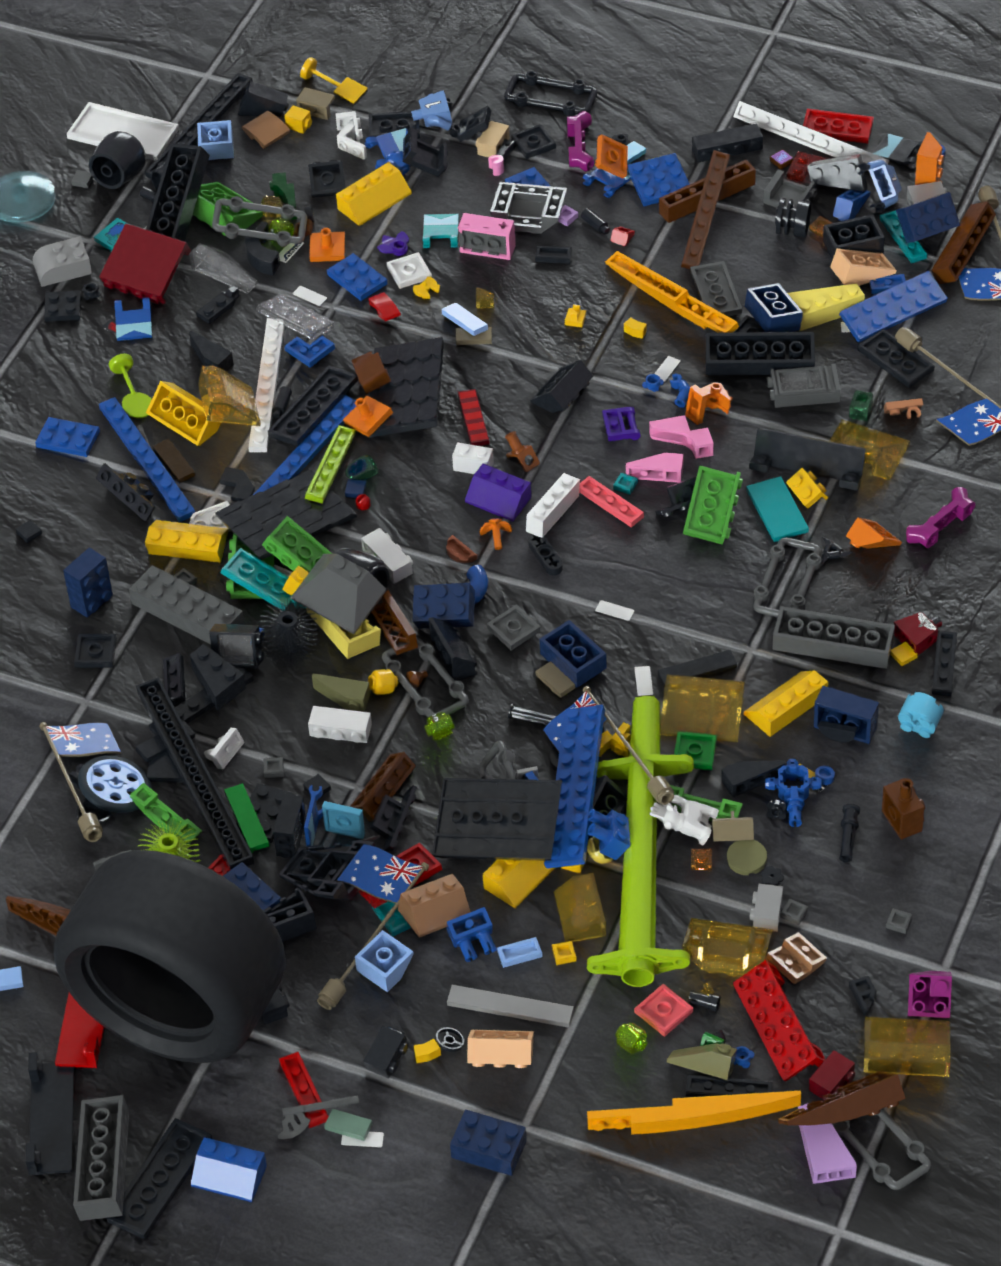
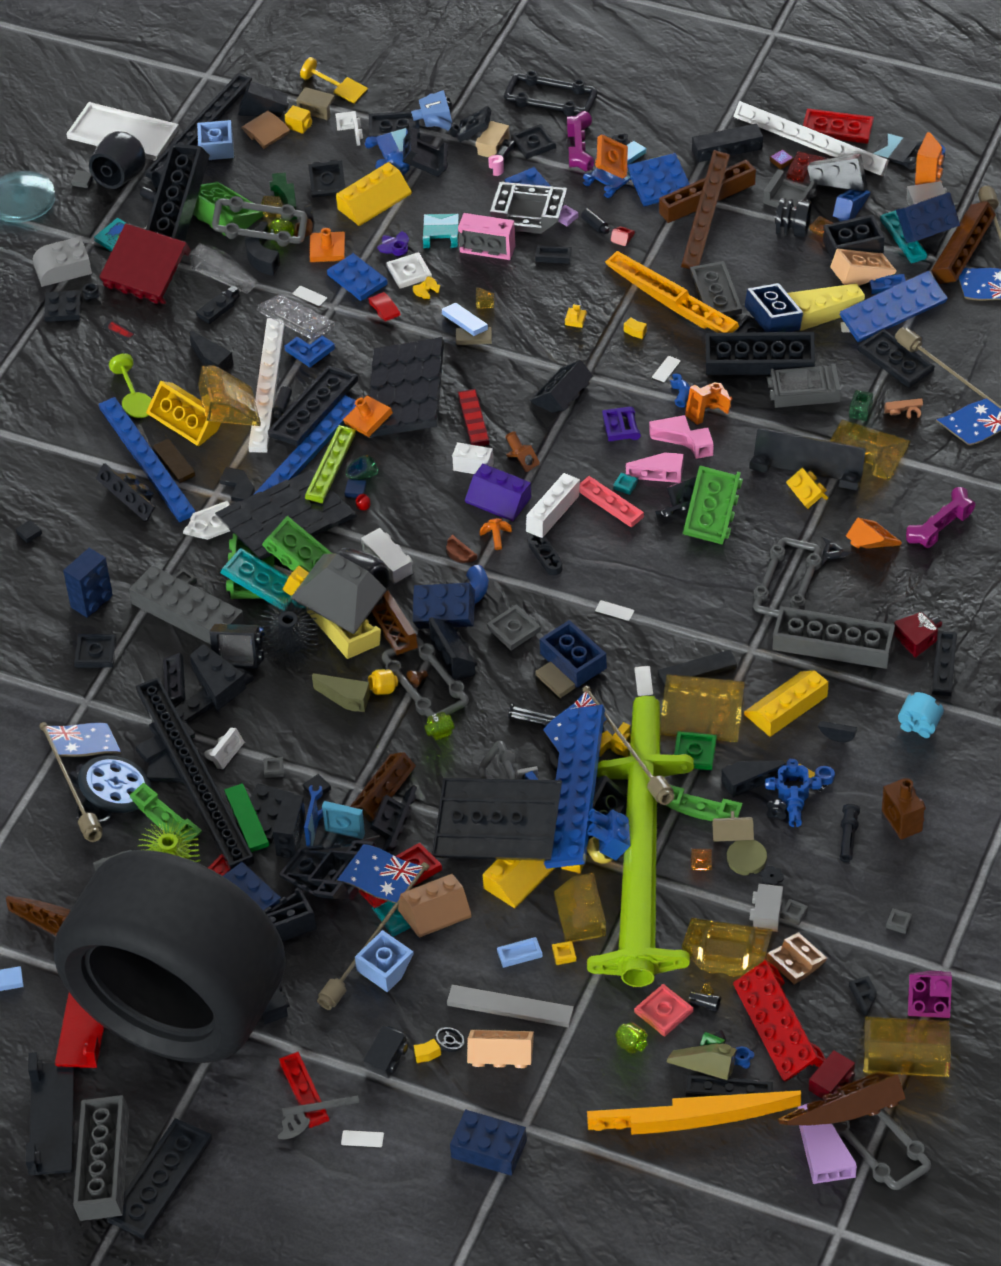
blue plate [35,417,100,457] -> none
blue flag [114,298,152,341] -> none
yellow slope [145,520,229,563] -> none
slope [191,1137,267,1202] -> none
white sticker [279,242,304,263] -> none
white brick [308,706,372,743] -> none
sand green tile [324,1109,373,1141] -> none
white bracket [337,124,367,160] -> none
reddish brown piece [351,352,391,394] -> none
blue brick [447,907,497,962] -> none
blue plate [642,374,664,392] -> none
white animal [650,795,719,845] -> none
teal tile [746,476,809,542] -> none
dark blue brick [814,686,879,744] -> none
medium blue torso [855,160,902,214] -> none
yellow tile [891,642,918,666] -> none

